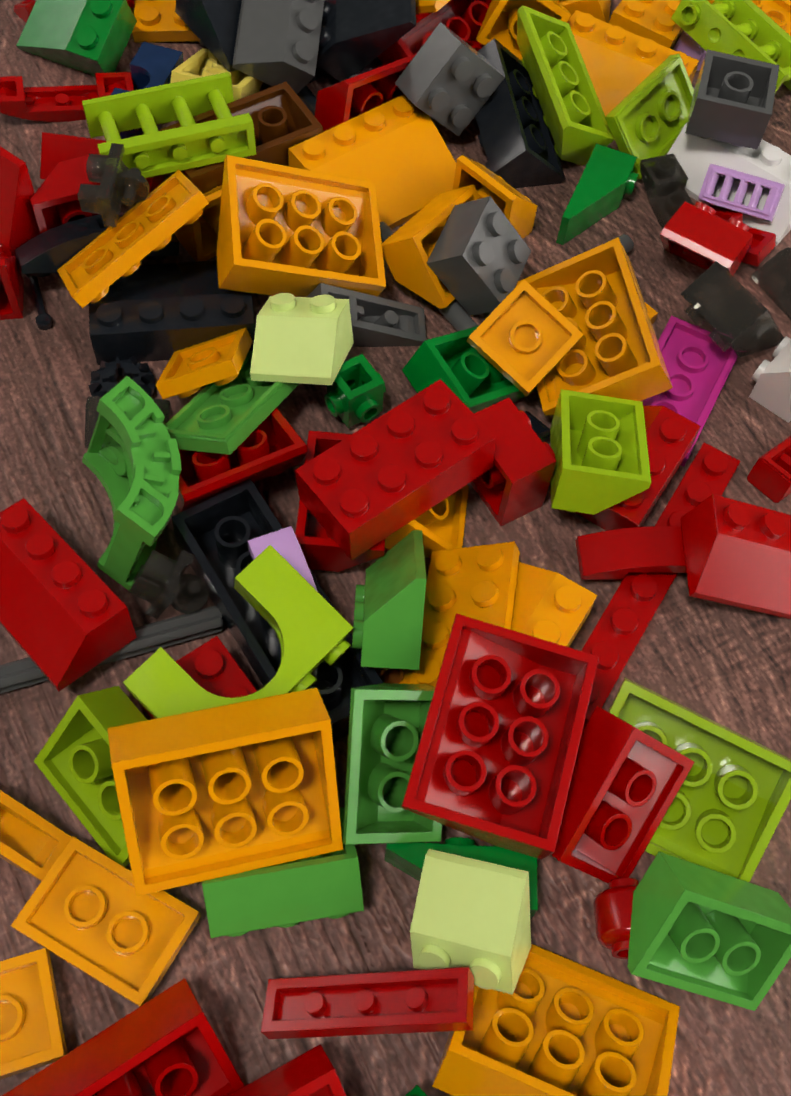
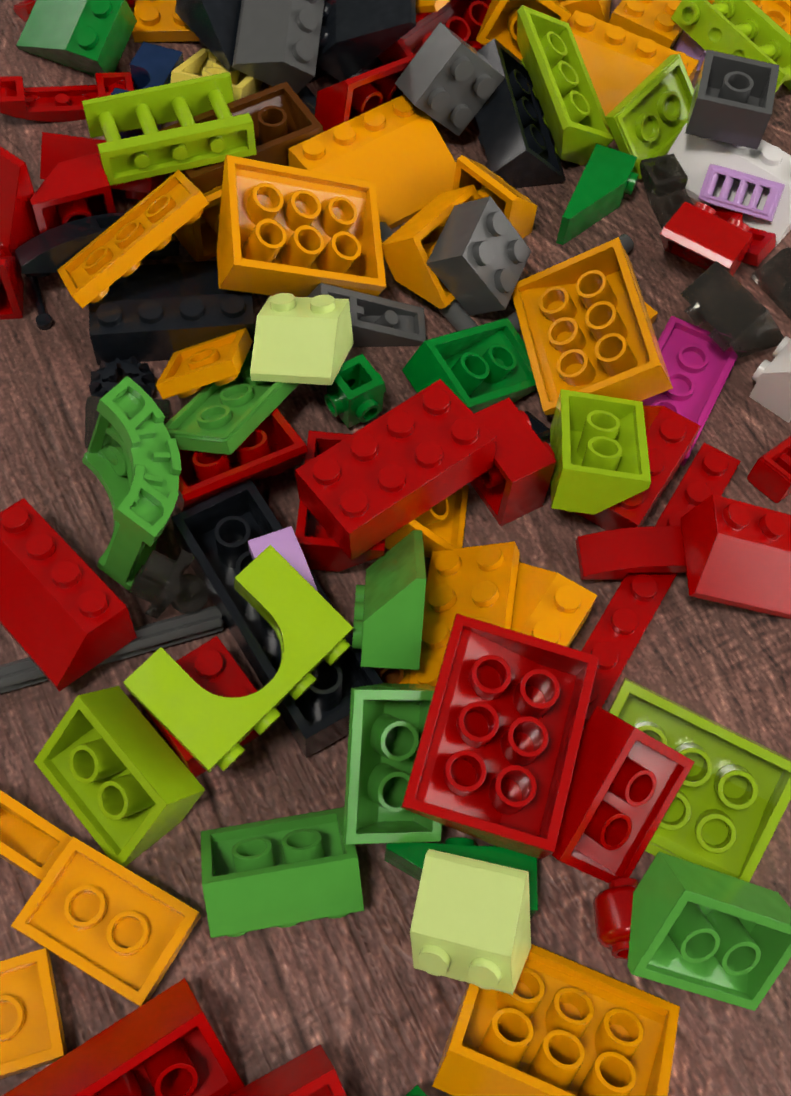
clear smoke hips [78,143,150,227] -> none
light orange slope [107,688,343,896] -> none
red plate [261,967,474,1039] -> none
light orange plate [467,279,584,396] -> none

